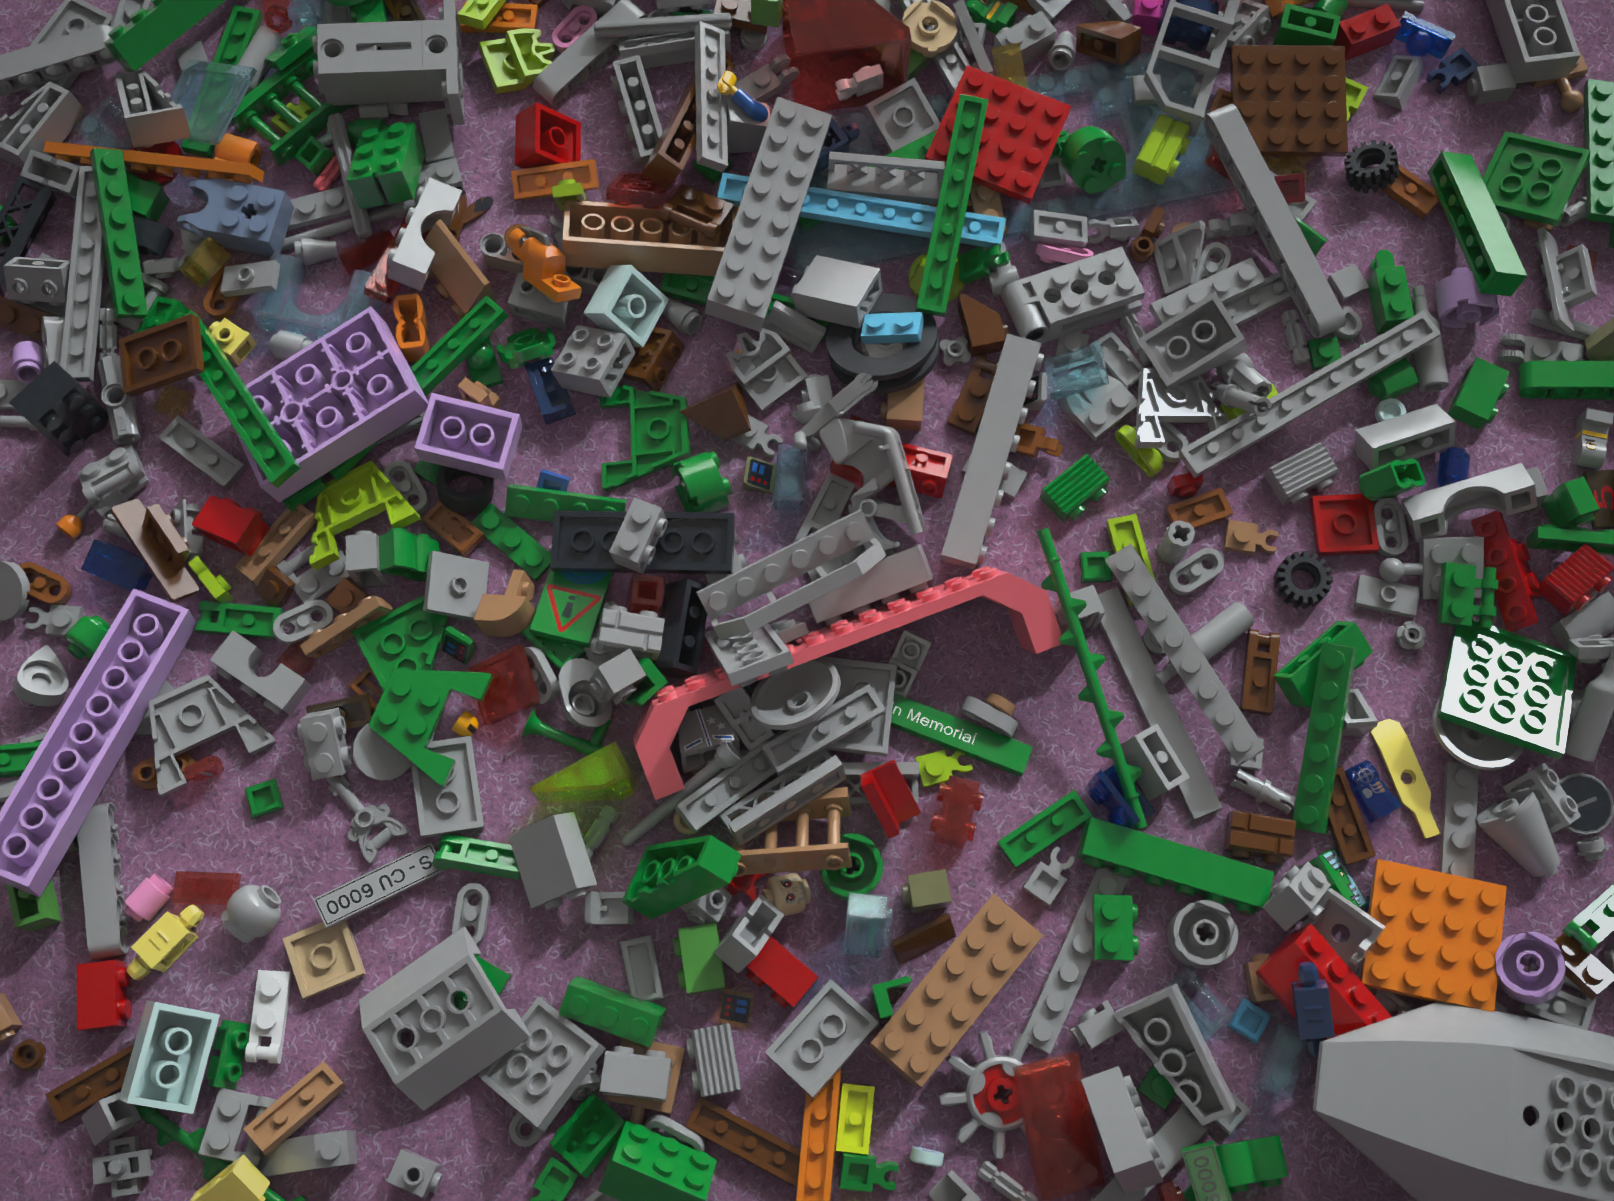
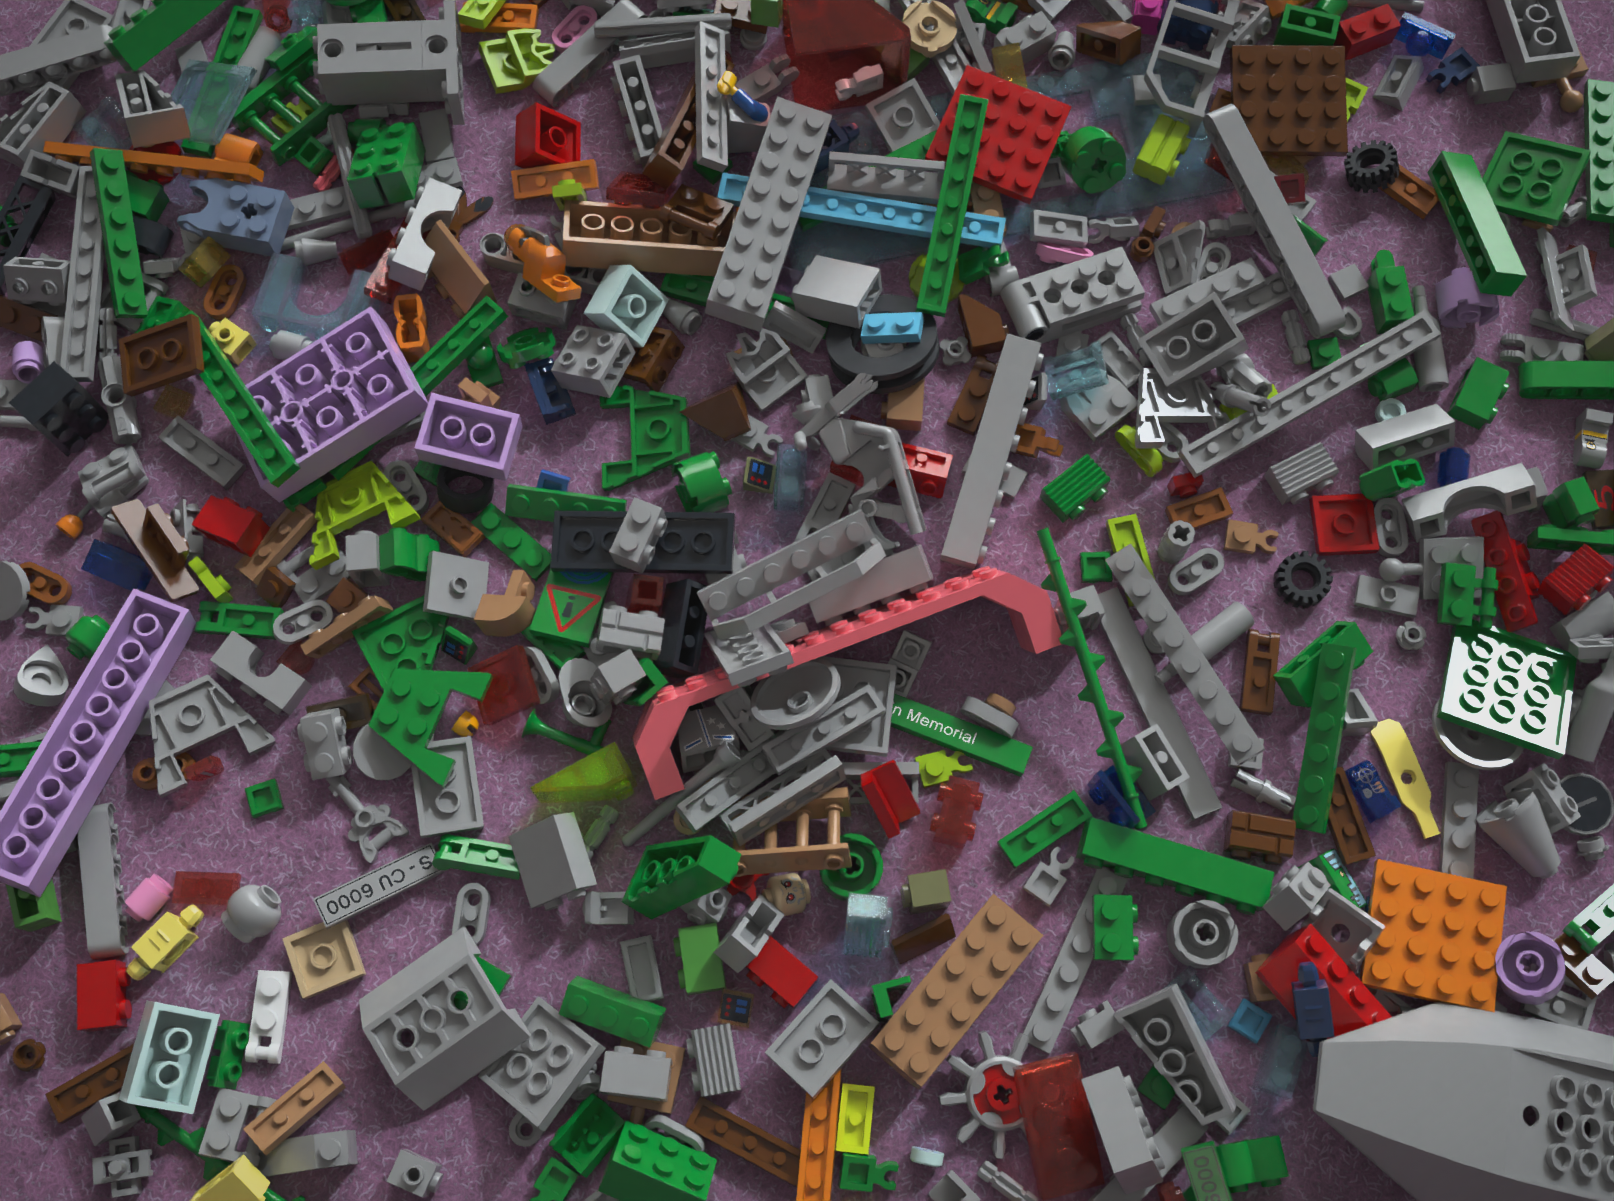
light grey plate [220,260,280,297] -> none

